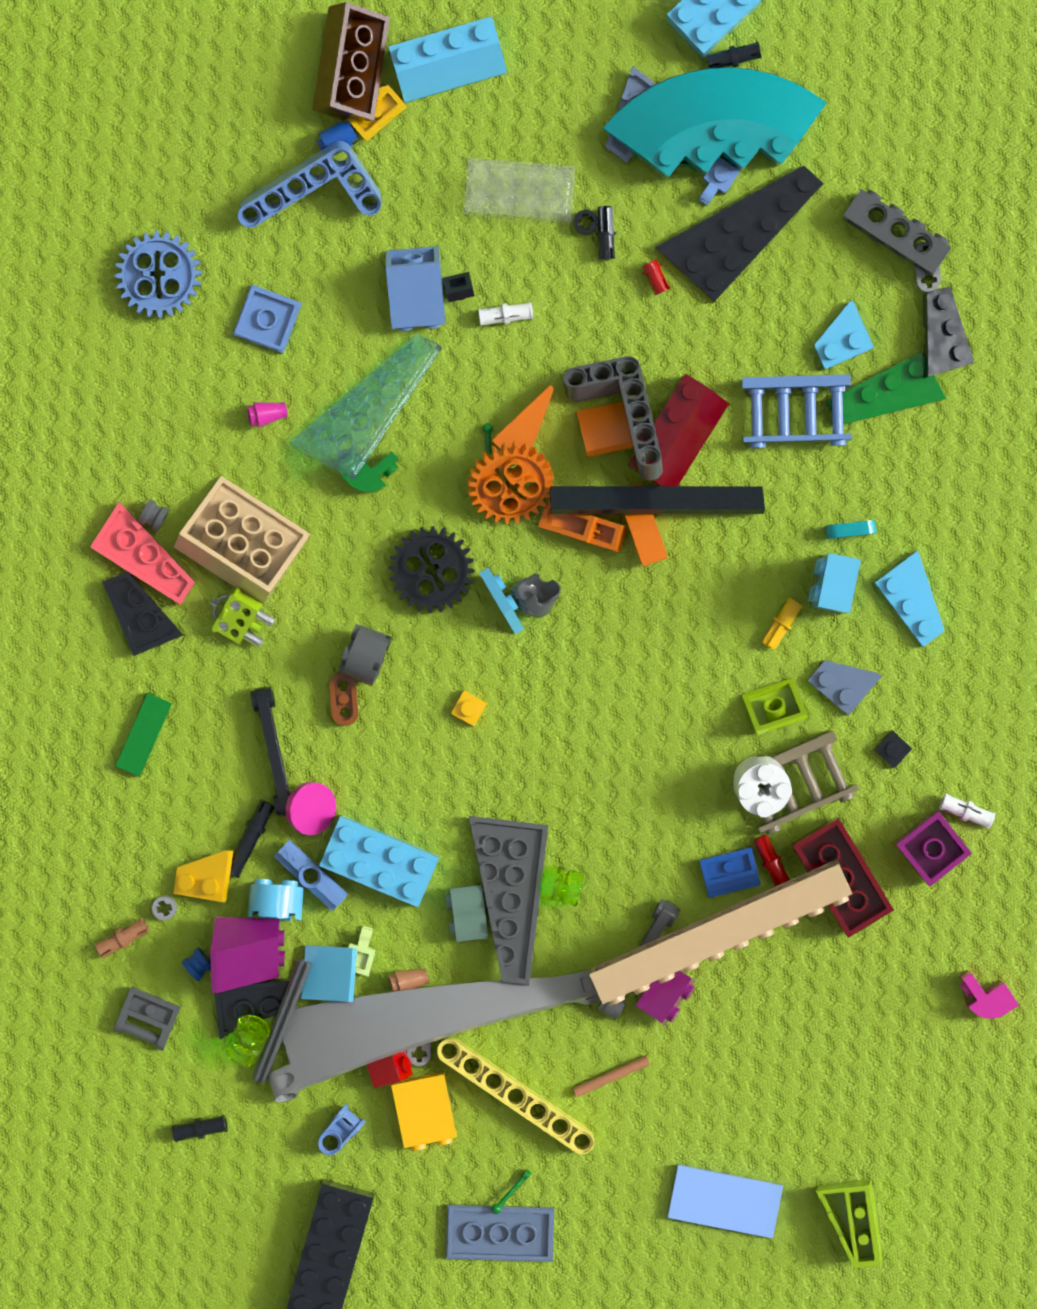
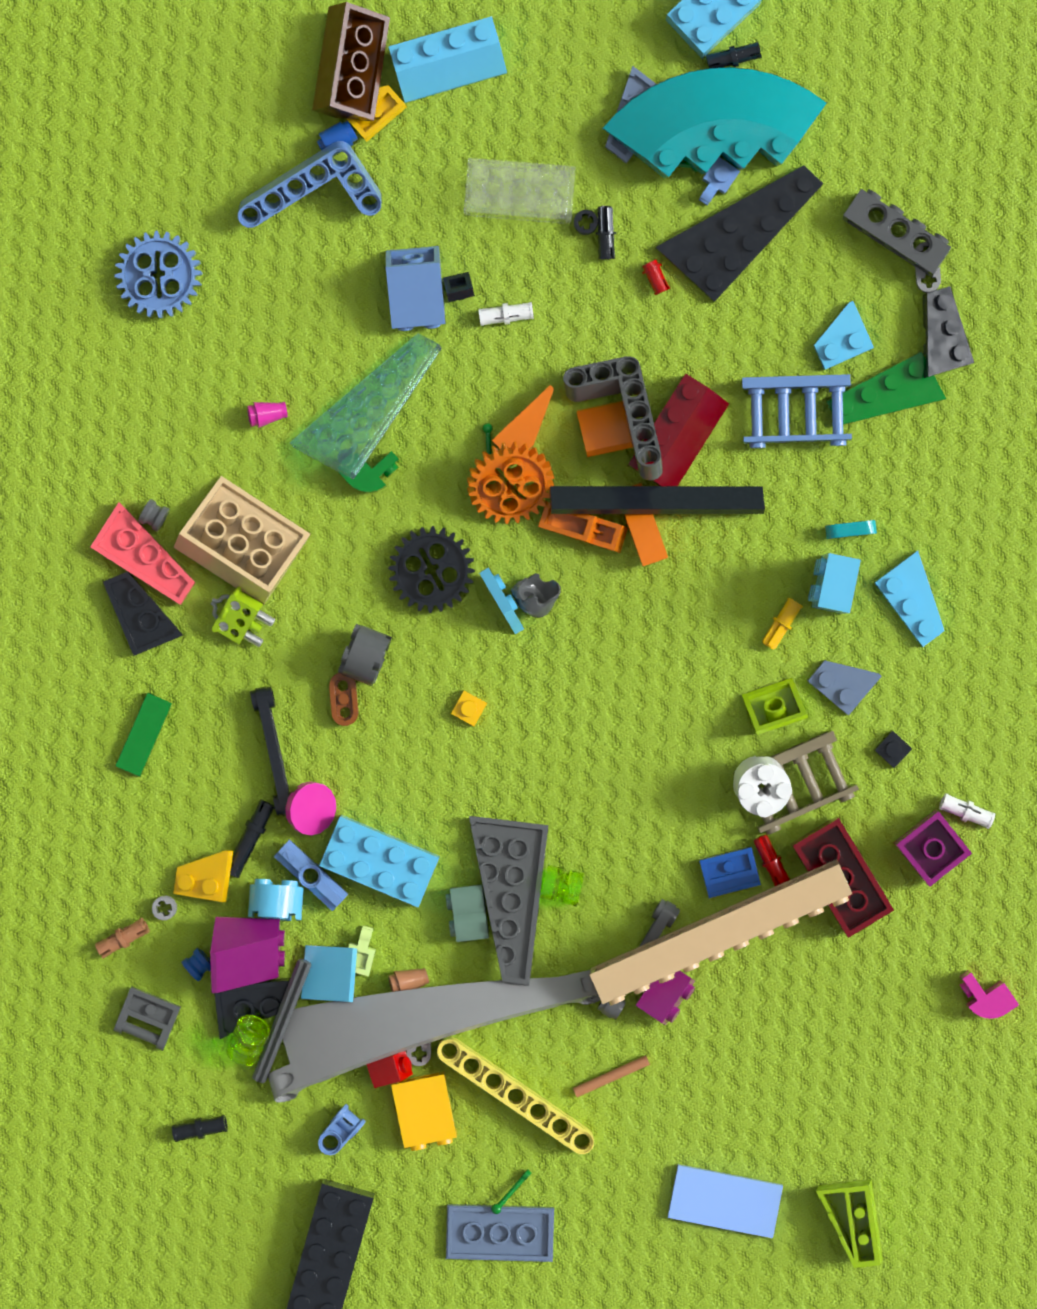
medium blue tile [233,284,302,354] -> none

